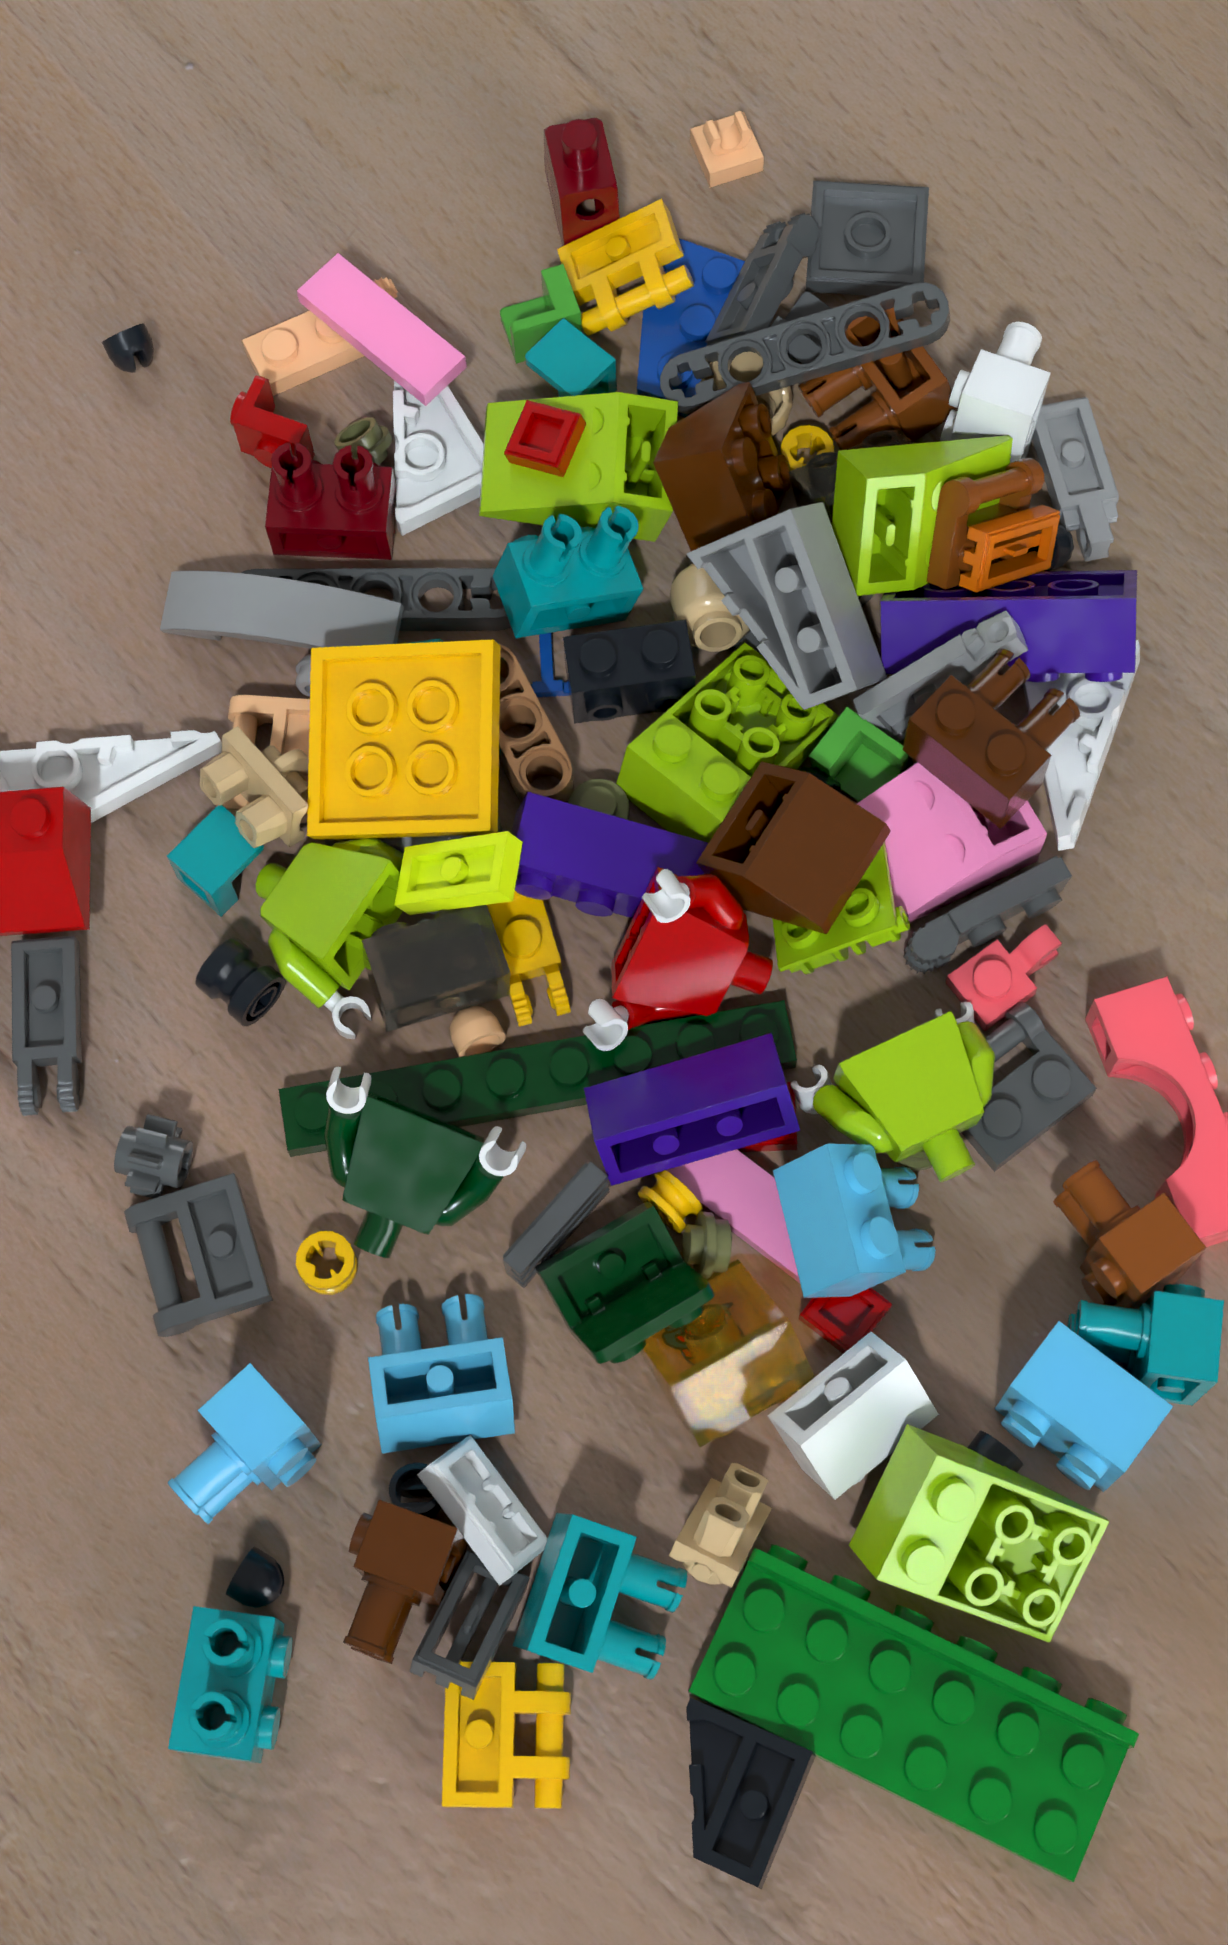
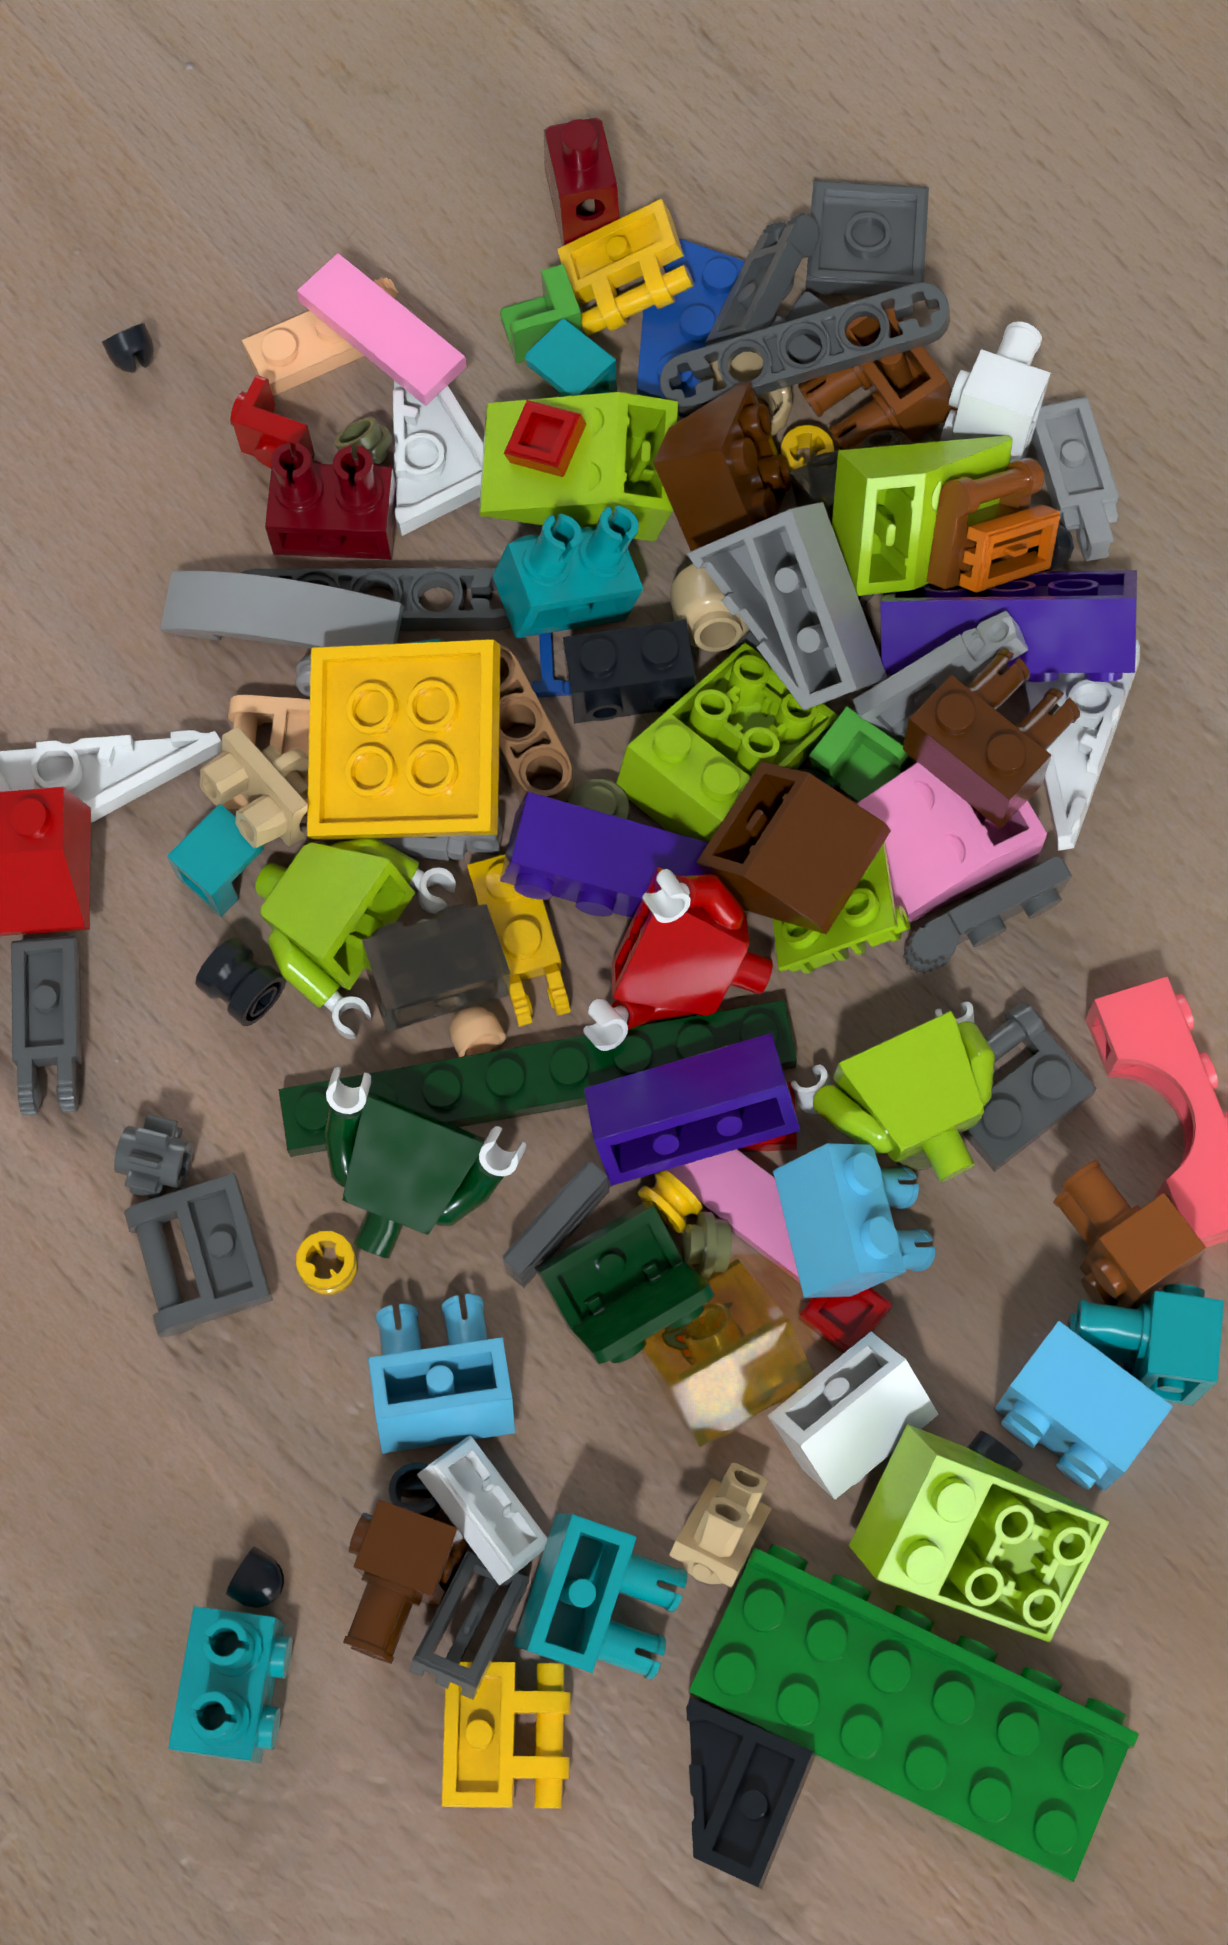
medium azure brick [167,1363,322,1524] -> none
neon yellow plate [394,831,523,915] -> none
light nougat tile [690,111,764,188] -> none
coral plate [946,924,1062,1031] -> none

